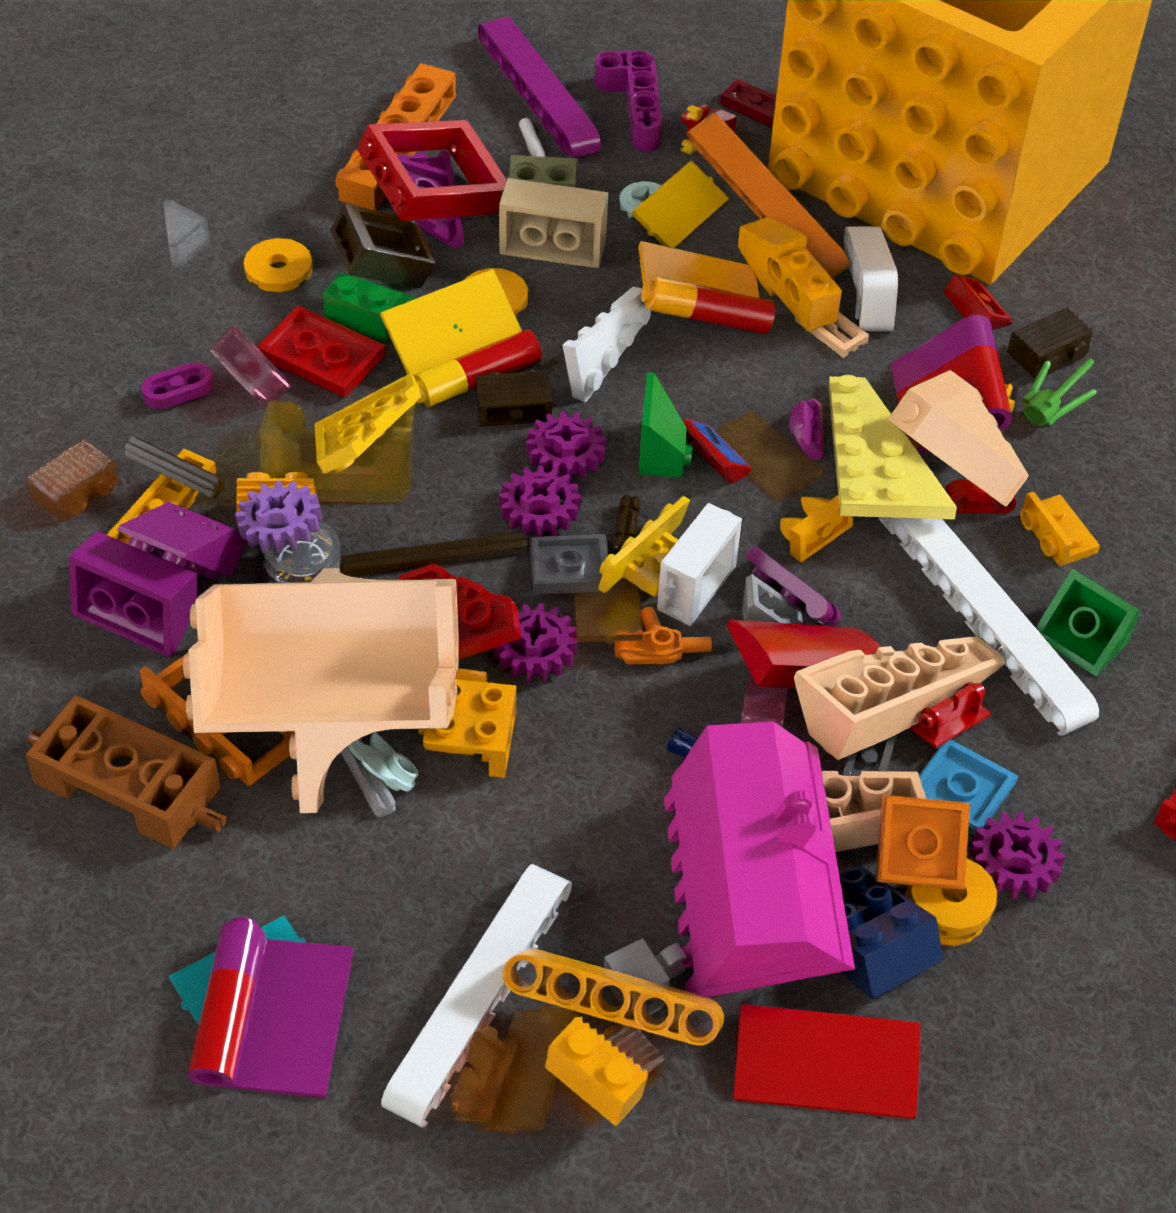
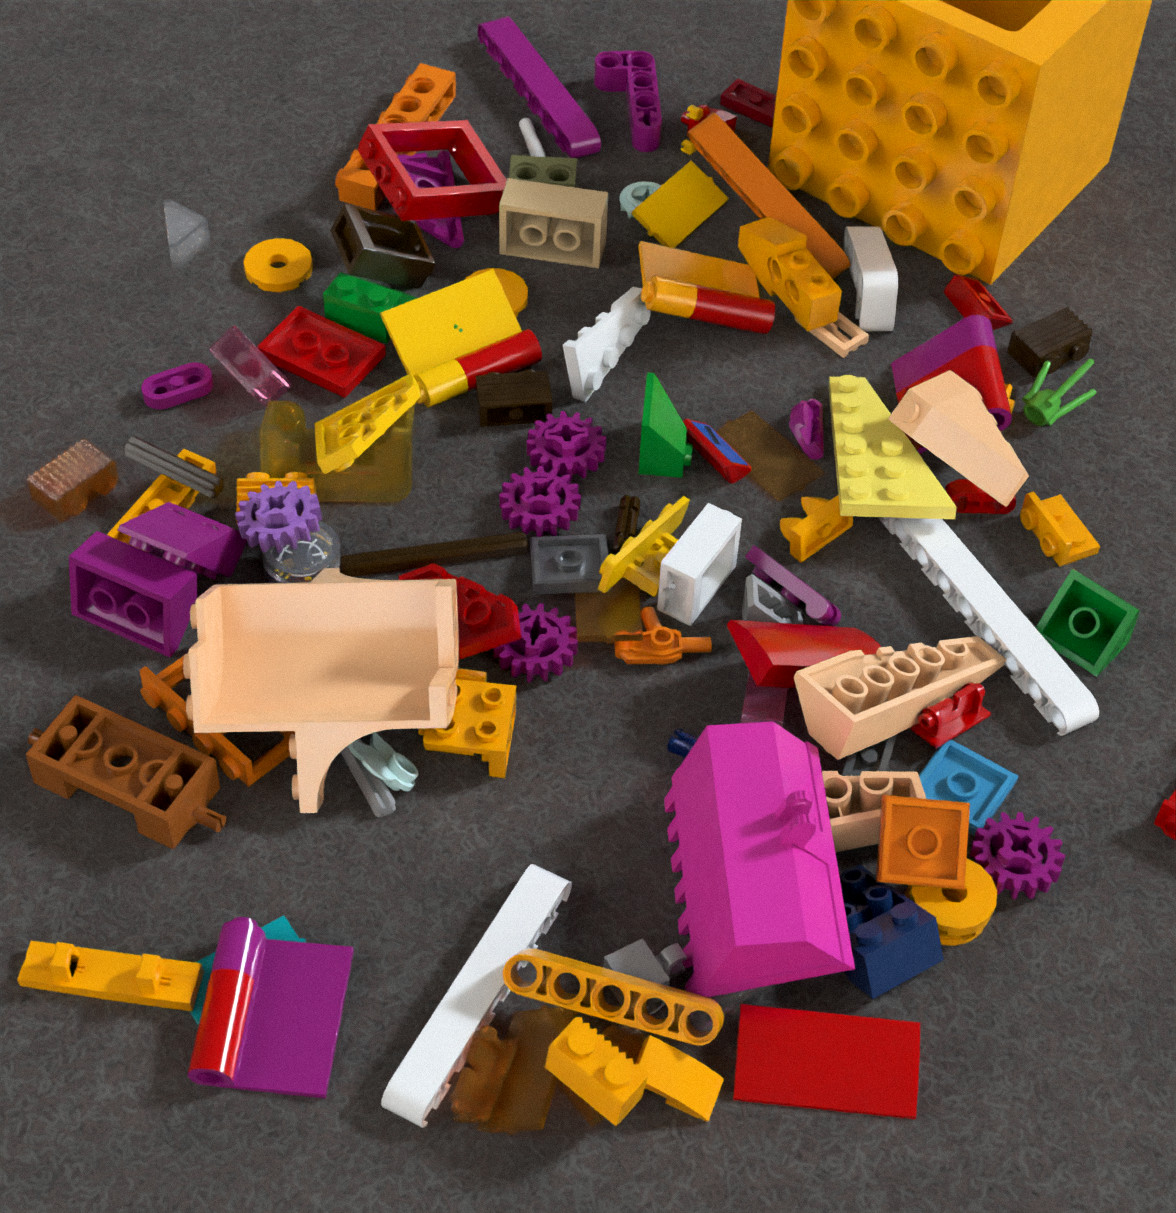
none -> light orange hinge [17,941,204,1012]
none -> light orange slope [635,1035,724,1121]

